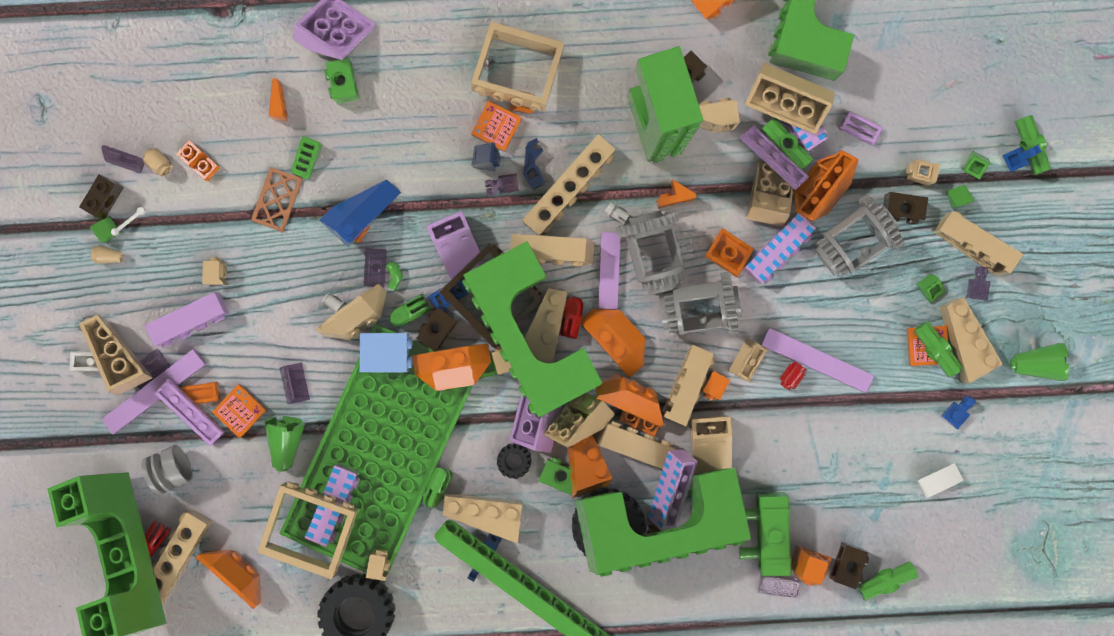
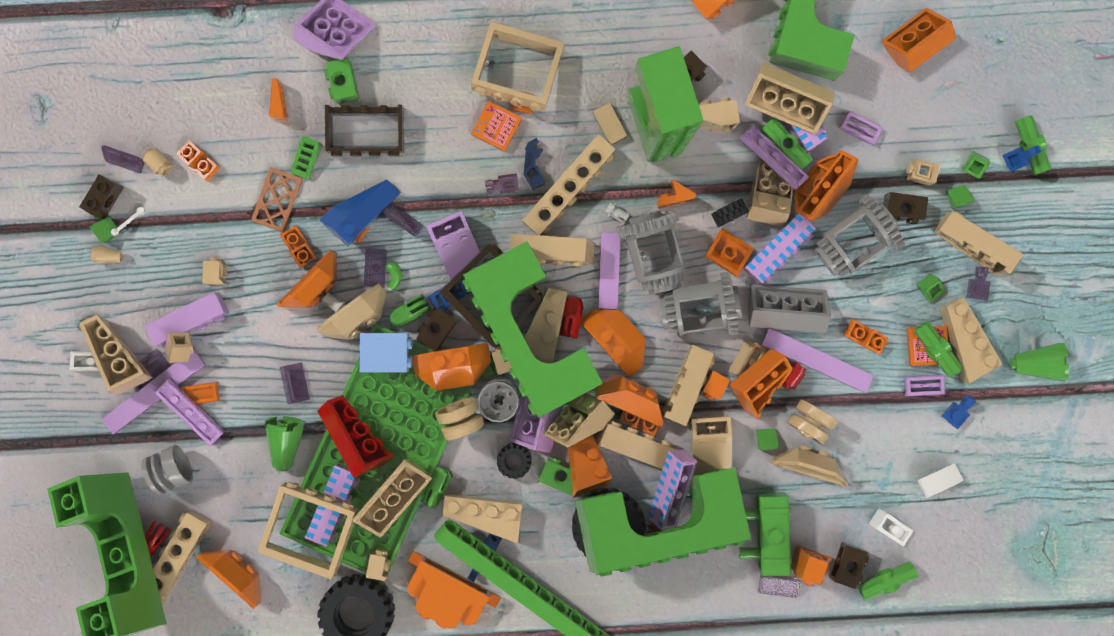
orange tile [212,384,267,438] -> none
dark blue slope [471,142,501,172] -> none
none -> tan brick [165,332,193,363]
none -> orange wedge [276,249,337,308]
none -> orange slope [280,224,317,268]
none -> red wedge [317,395,394,478]
none -> clear window [325,105,405,157]
none -> tan slope [353,458,432,538]
none -> clear purple slope [383,204,424,237]
none -> orange brick [408,551,501,629]
none -> tan wheel [435,397,485,440]
none -> light grey wheel [478,378,520,422]
none -> tan tile [593,102,627,145]
none -> black tyre [711,198,749,227]
none -> orange wedge [729,348,793,419]
none -> light grey slope [748,284,831,333]
none -> bright green slope [756,428,779,450]
none -> tan wedge [769,445,848,487]
none -> tan wheel [787,399,838,445]
none -> orange slope [843,319,889,355]
none -> white slope [869,509,914,547]
none -> orange slope [881,8,956,73]
none -> lavender tile [904,375,945,396]

